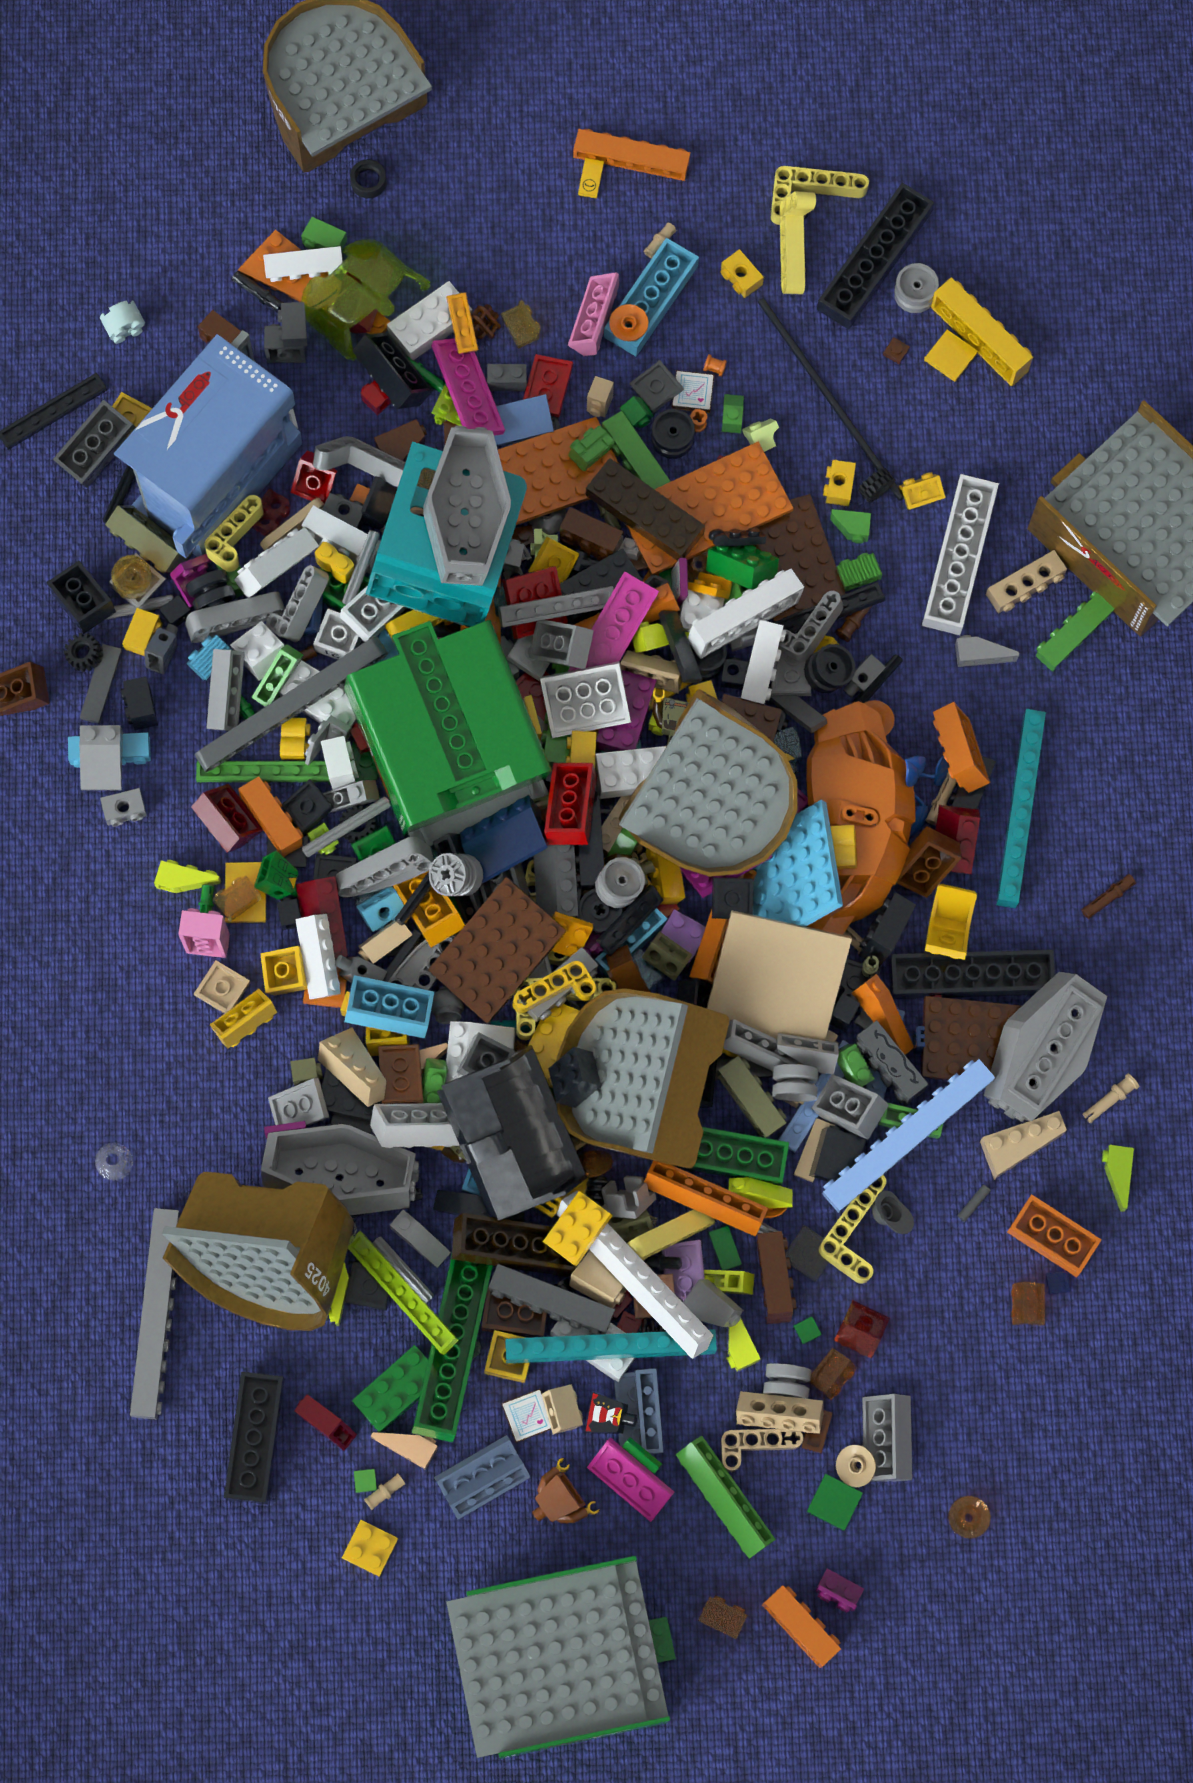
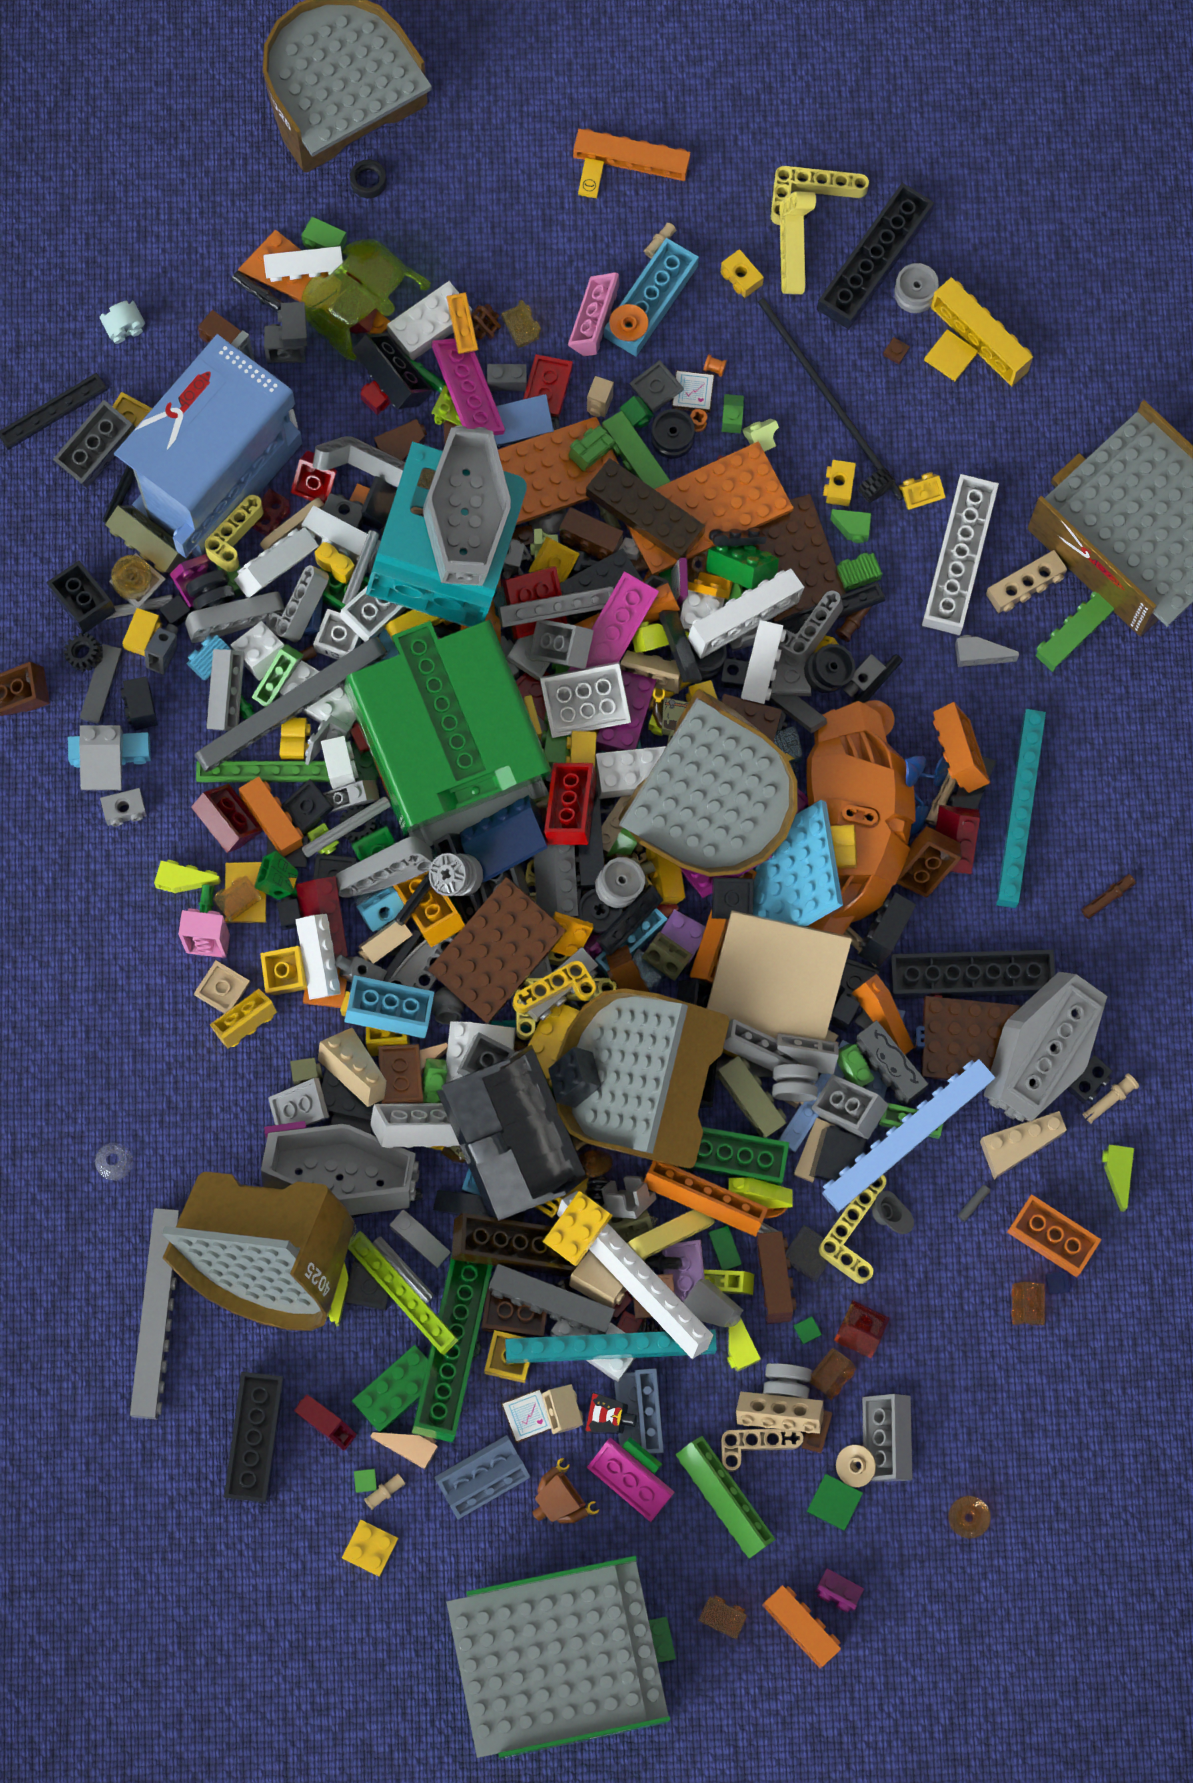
olive pin [862,956,879,977] -> none
yellow bracket [925,884,977,960] -> none
none -> black brick [1067,1055,1113,1104]

